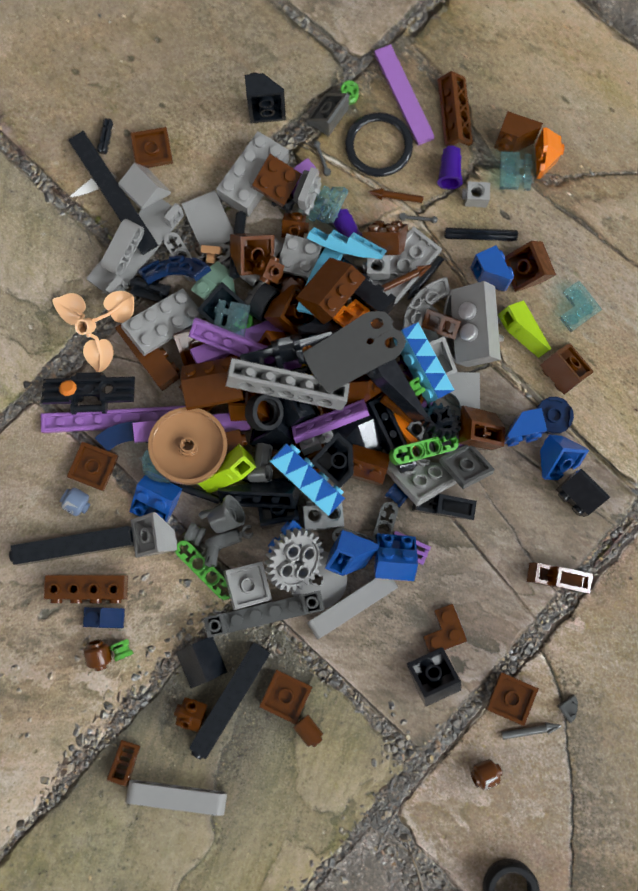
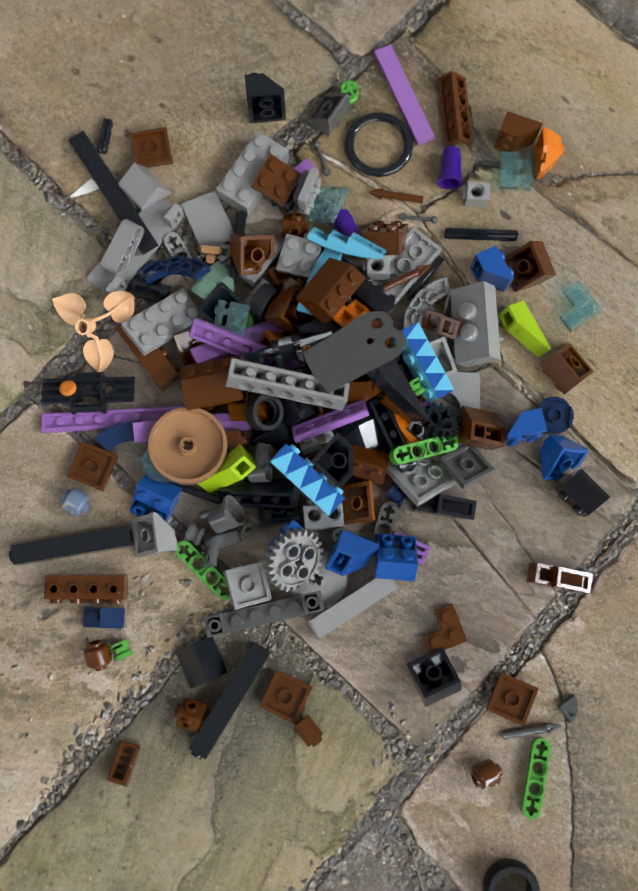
light grey beam [126,780,227,816] -> none
reddish brown brick [252,255,285,284] -> none
none -> dark orange slope [341,481,375,525]
none -> bright green beam [521,737,551,819]

